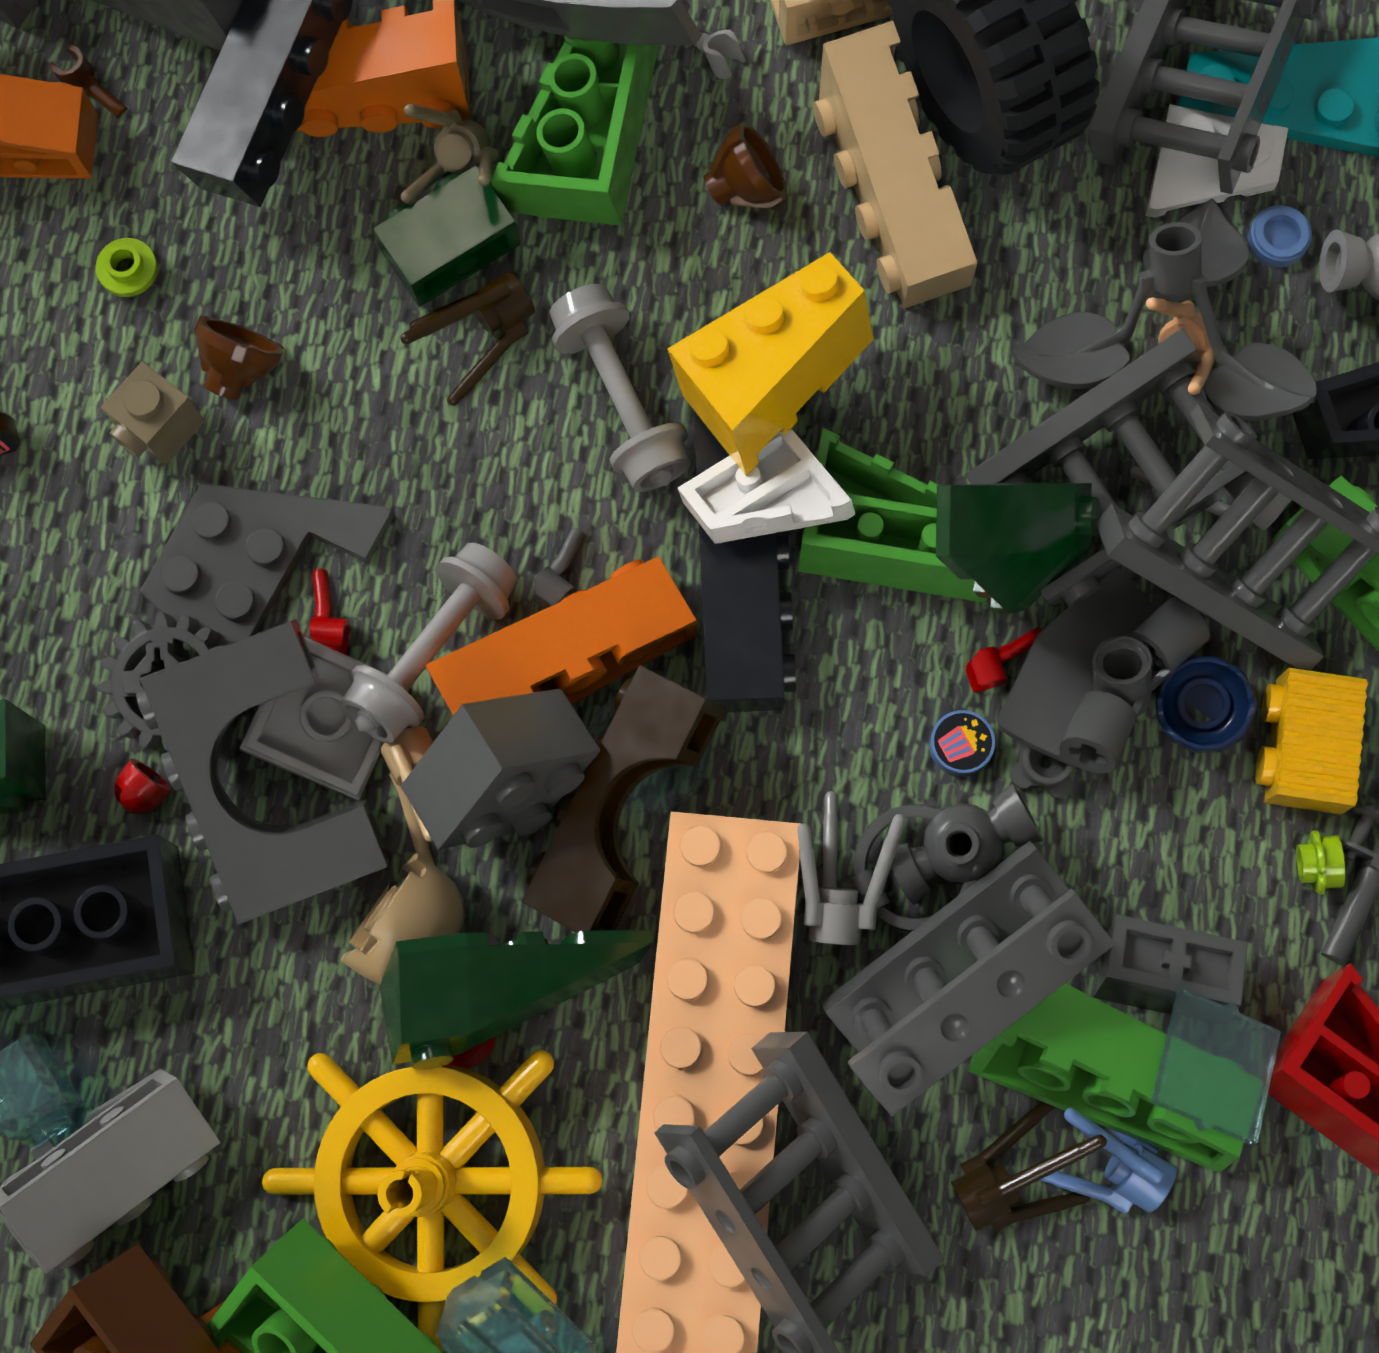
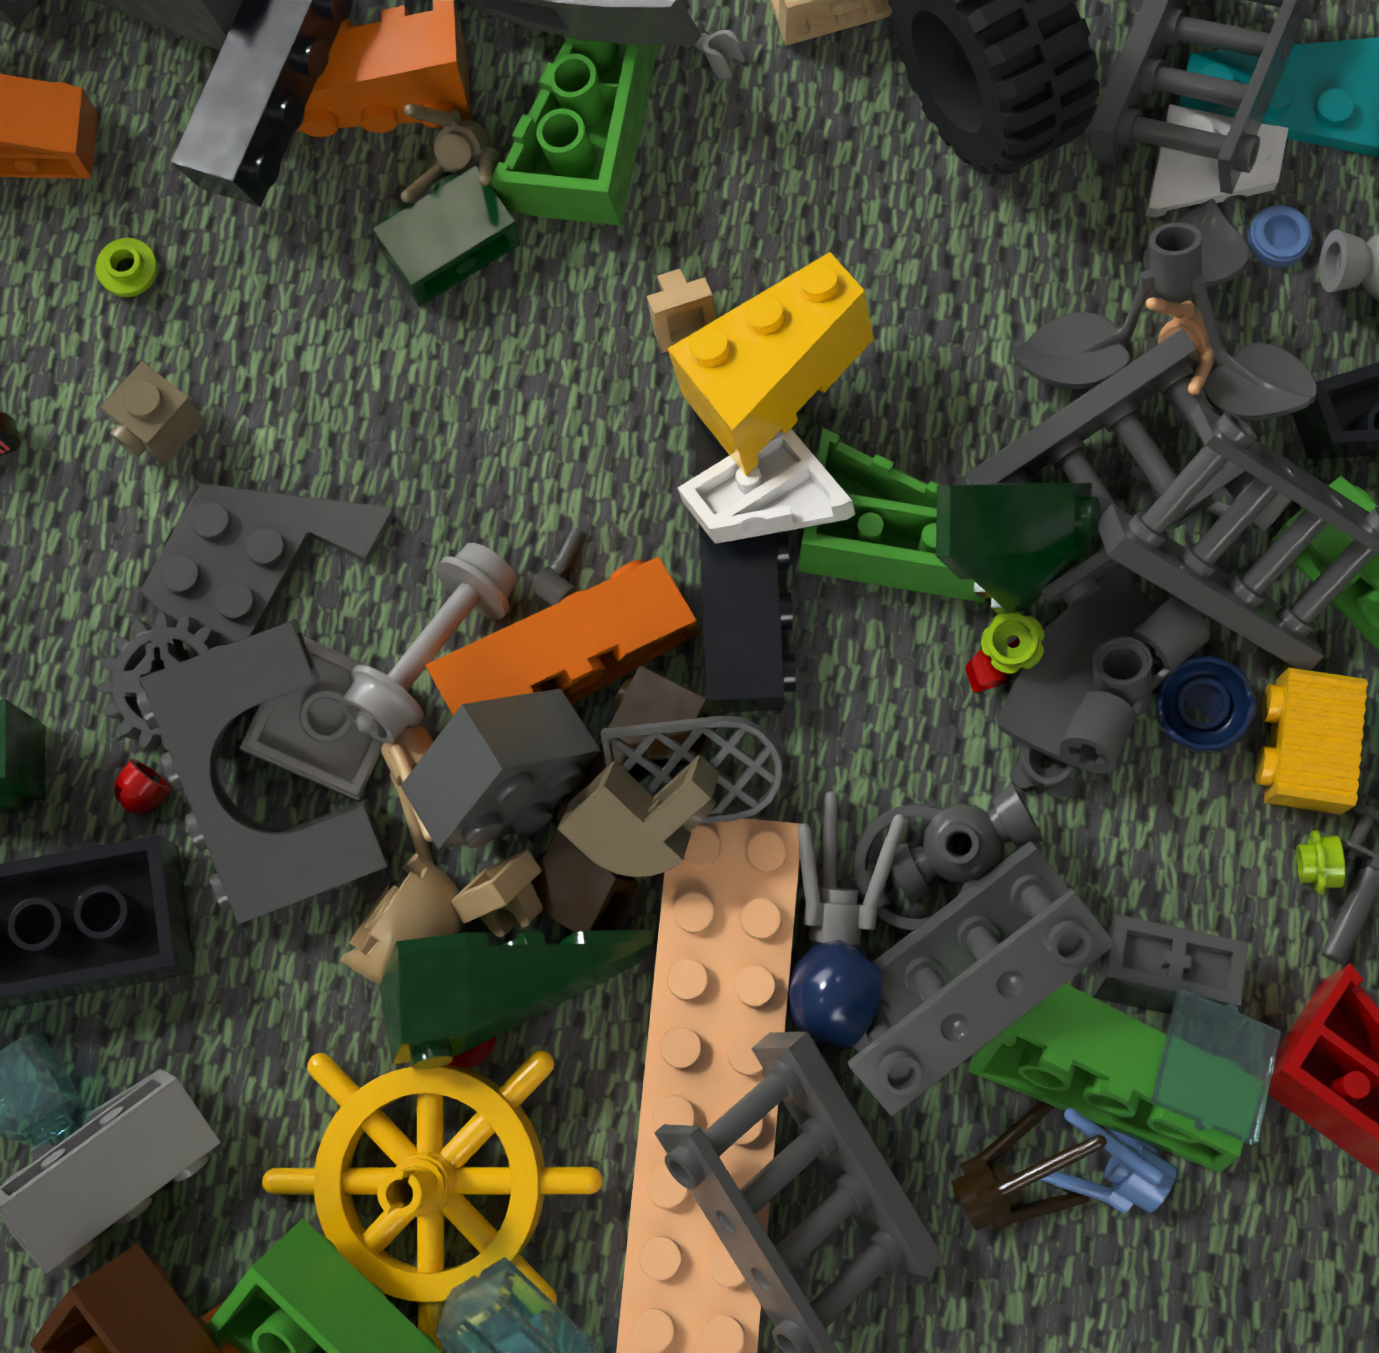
reddish brown hand [50,45,128,118] -> none
reddish brown piece [195,316,284,400] -> none
red hand [309,569,350,655] -> none
dark brown plant [400,272,535,406] -> none
light grey piece [549,284,691,492] -> none
reddish brown piece [704,122,787,209] -> none
tan wedge [813,20,977,309] -> none
tile [929,710,995,777] -> none
none -> tan tile [450,849,543,937]
none -> dark tan brick [557,754,719,877]
none -> dark grey window [600,716,783,824]
none -> tan tile [646,268,716,353]
none -> dark blue hair [787,940,883,1050]
none -> lime plate [981,612,1045,674]

